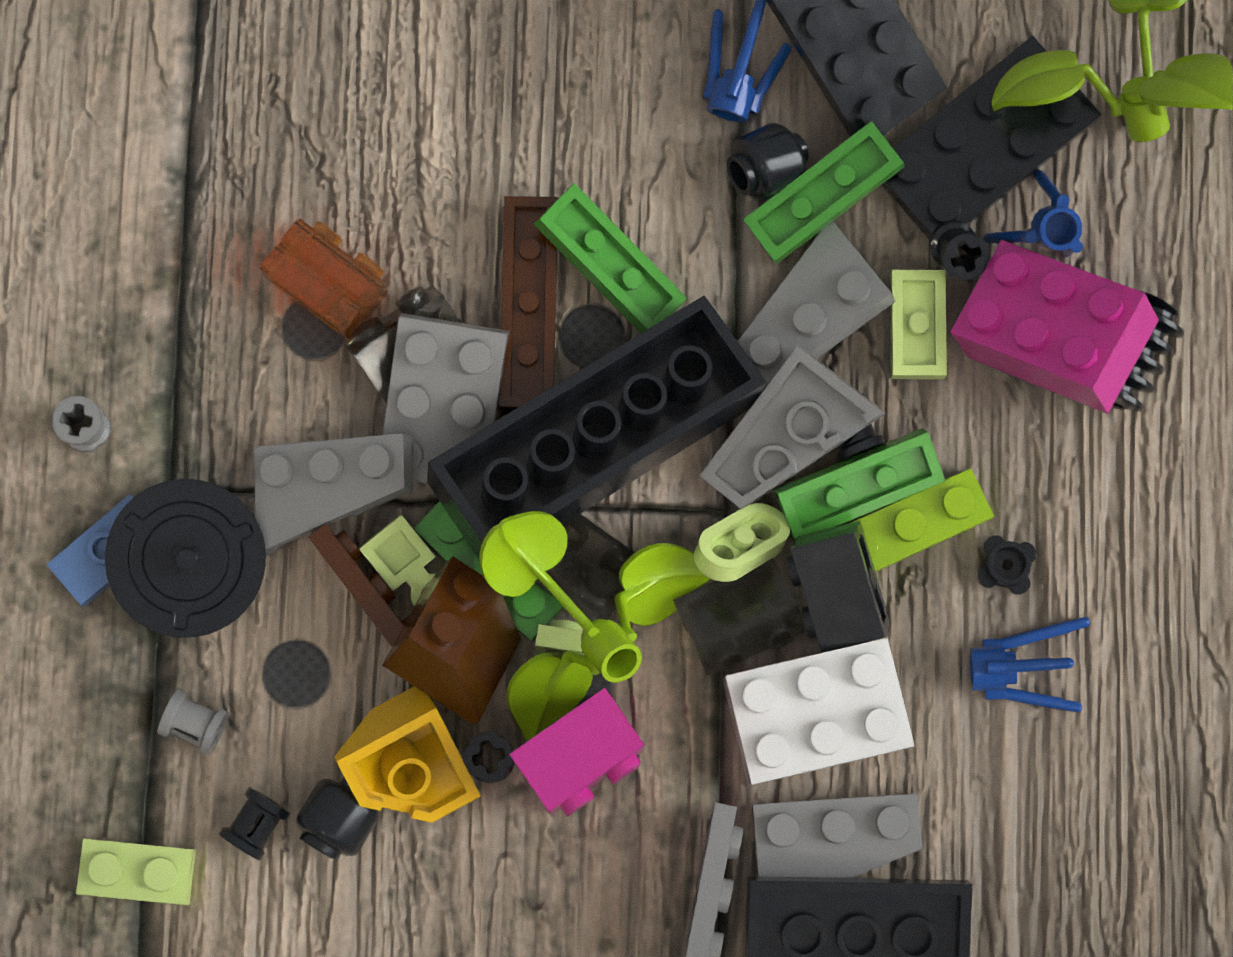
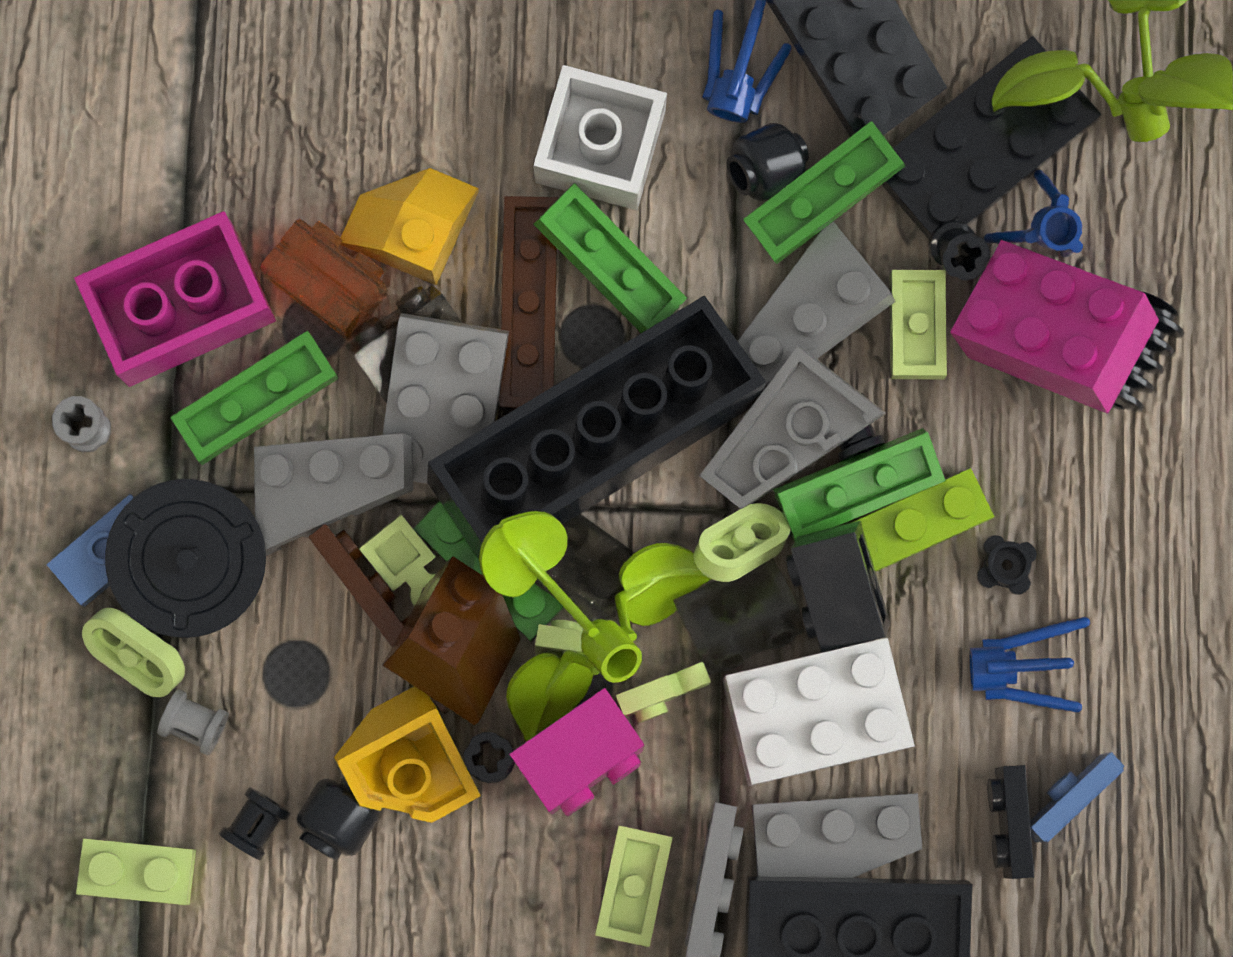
none -> dark pink brick [74,211,276,387]
none -> yellowish green plate [82,608,185,697]
none -> bright green plate [170,331,339,465]
none -> yellow slope [338,168,479,285]
none -> white brick [533,65,667,210]
none -> yellowish green plate [595,825,673,947]
none -> yellowish green plate [615,662,711,724]
none -> black plate [987,765,1035,879]
none -> medium blue plate [1030,752,1125,842]

